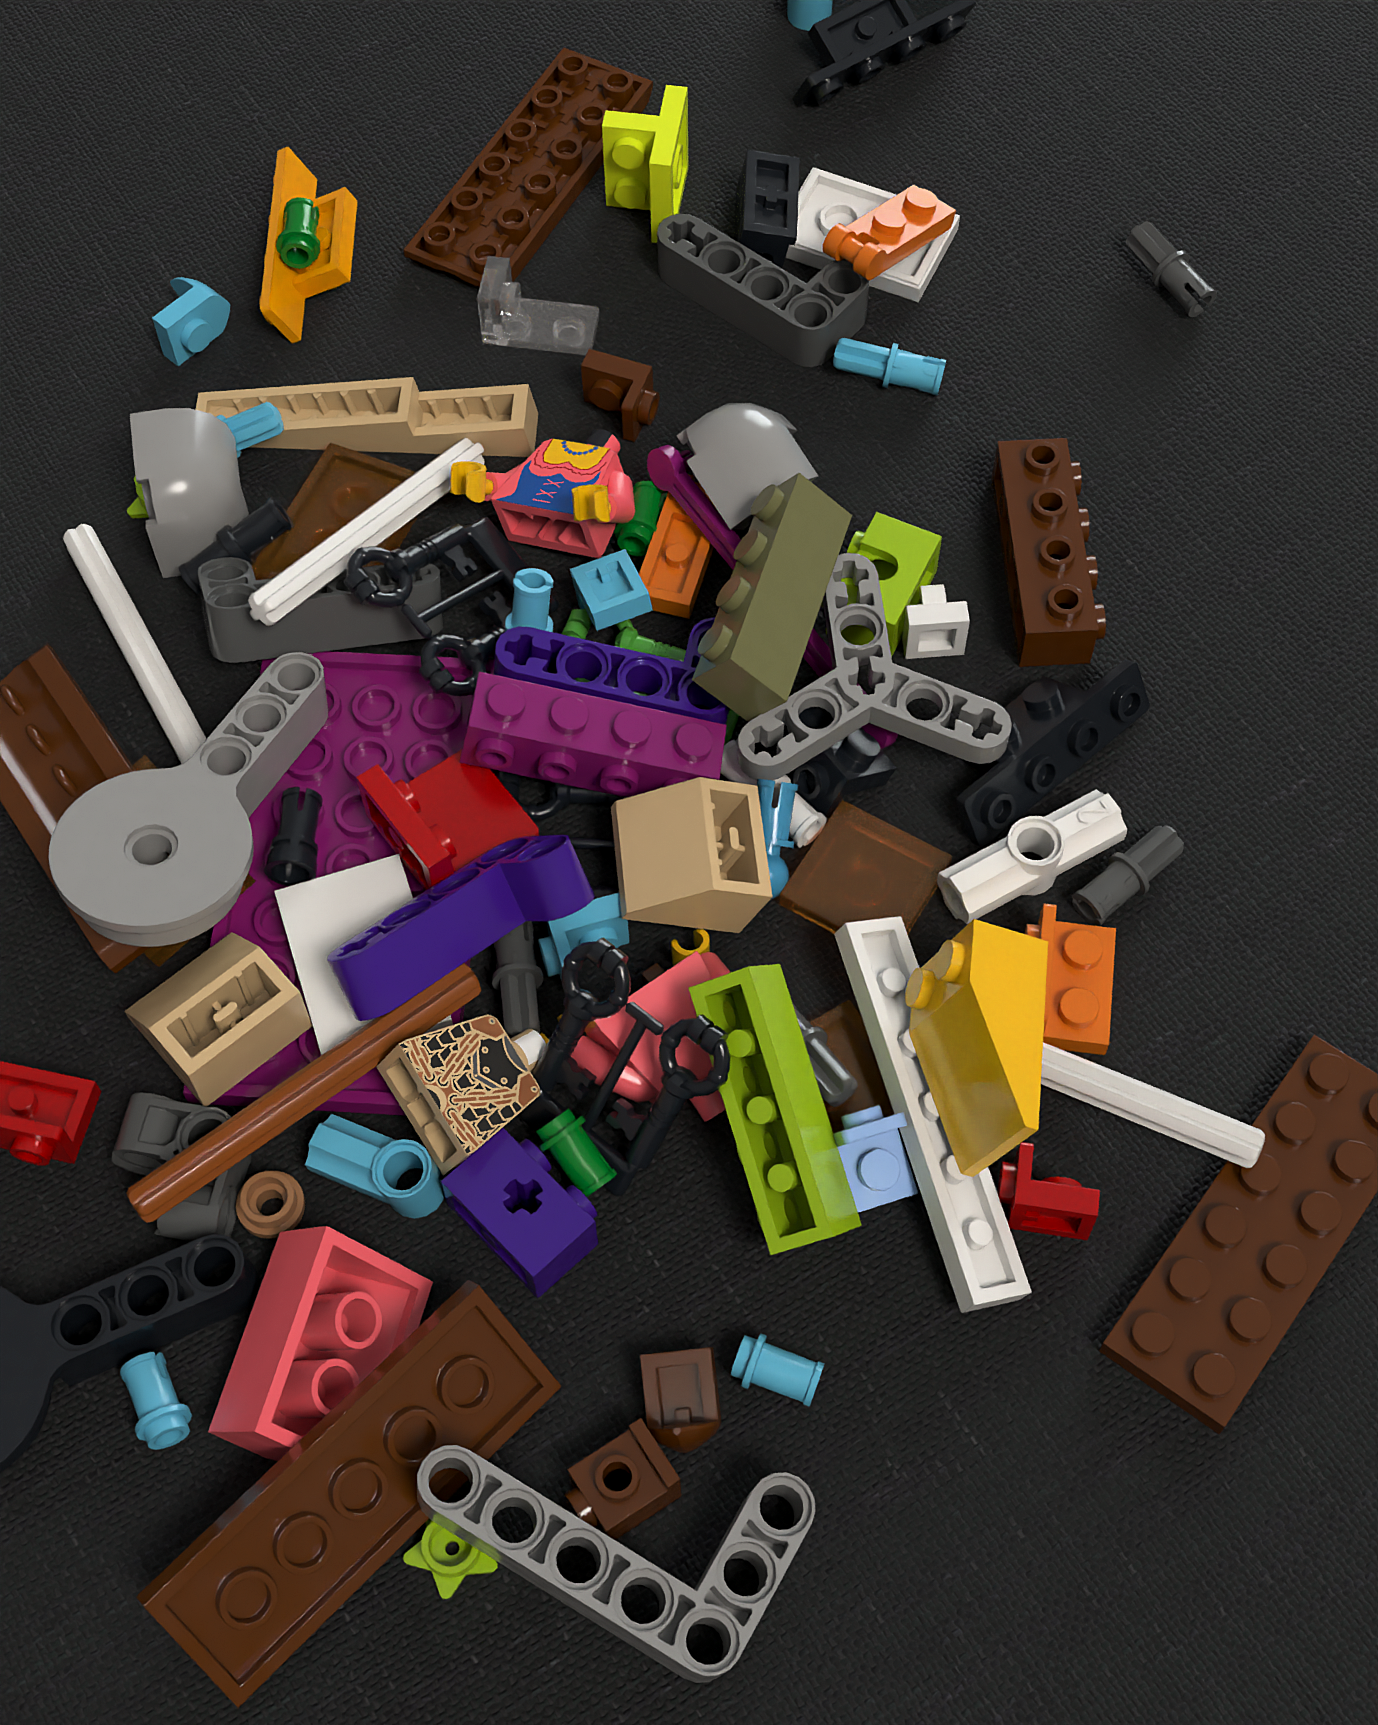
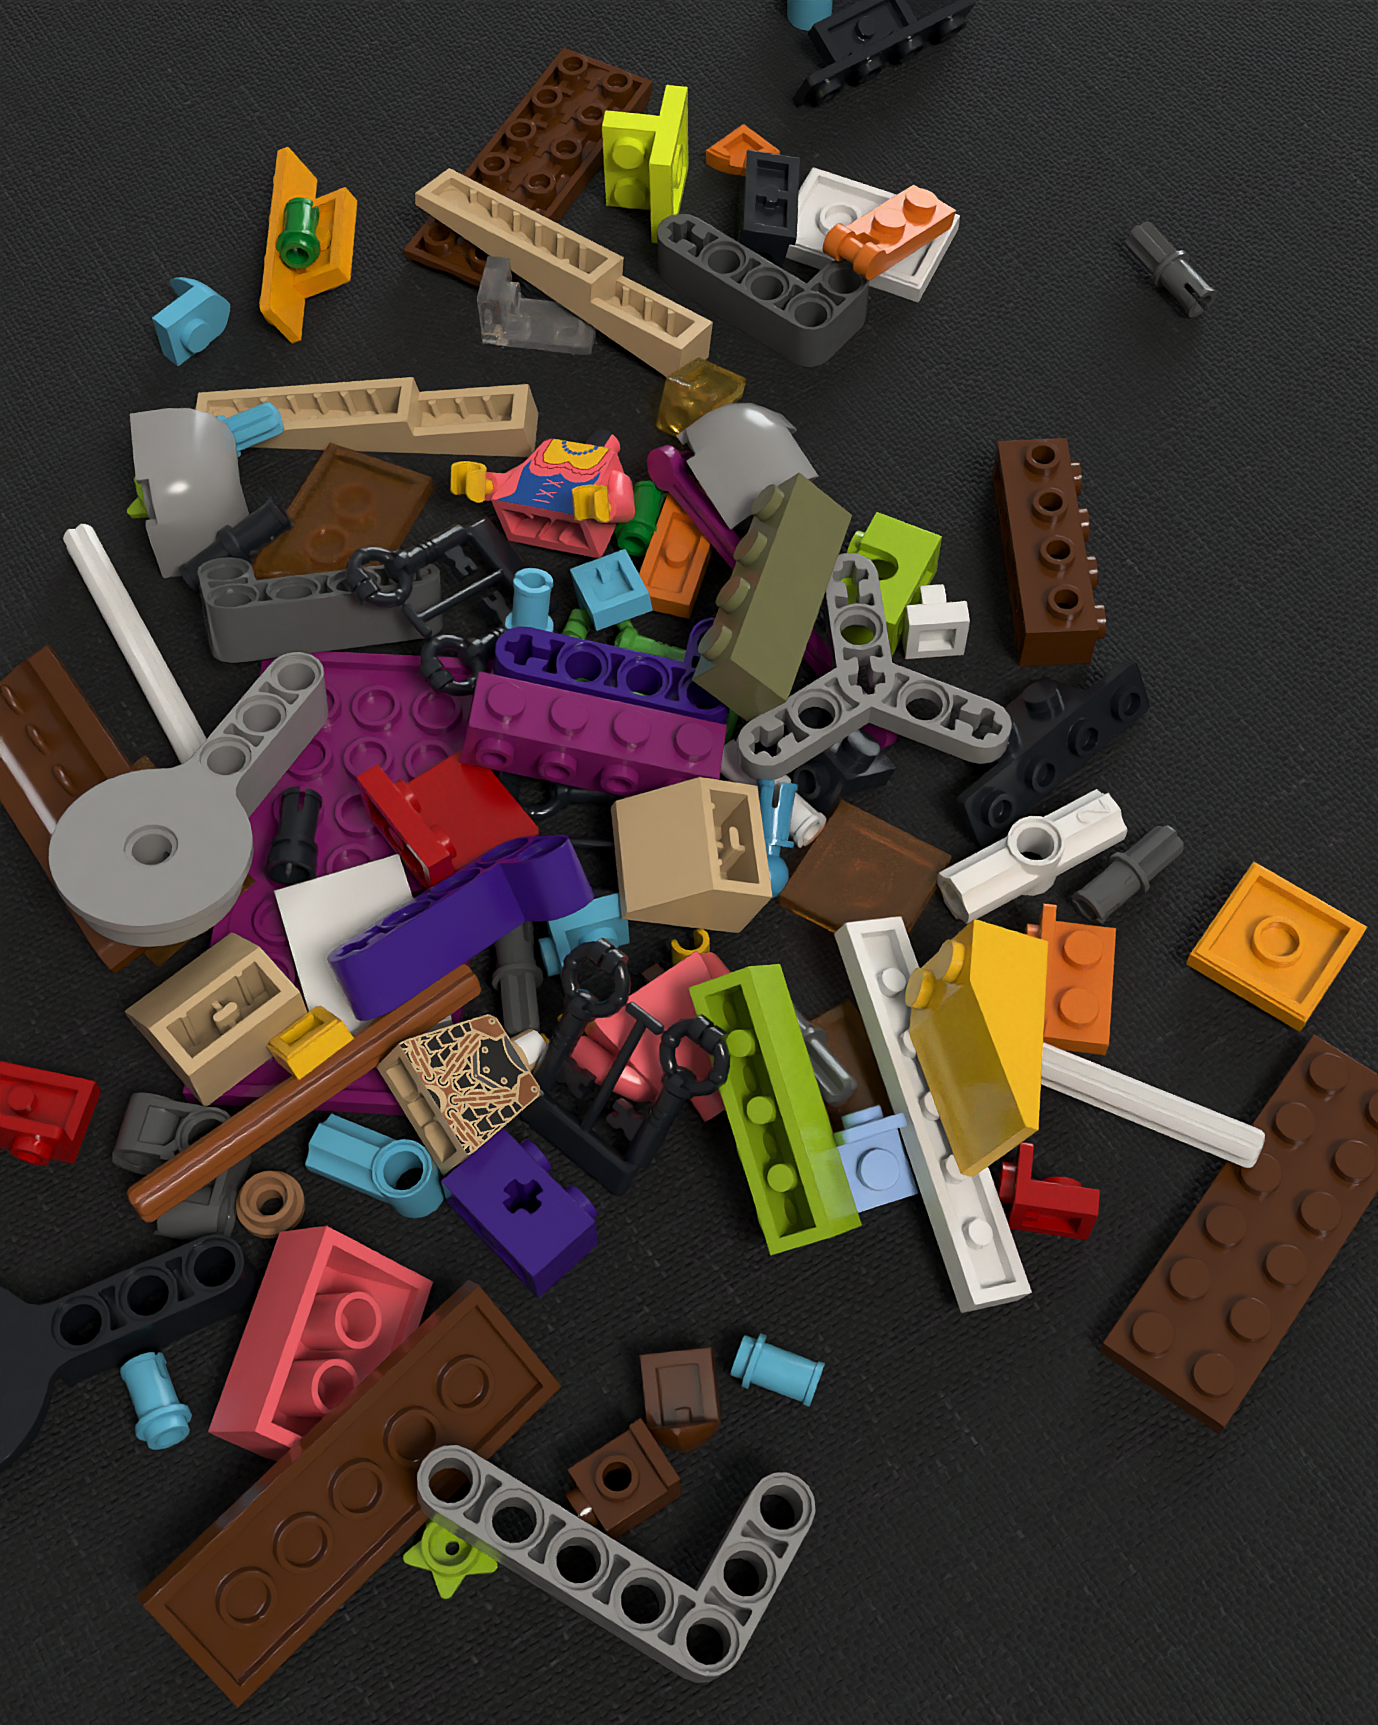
white axle [248,438,485,626] -> none
green pin [536,1108,617,1197] -> none
reddish brown bracket [581,349,660,442] -> none
medium azure axle [833,338,946,395] -> none
none -> yellow tile [266,1005,354,1080]
none -> tan slope [415,168,713,385]
none -> clear yellow bracket [656,357,746,437]
none -> orange tile [706,124,780,175]
none -> light orange plate [1186,861,1367,1032]

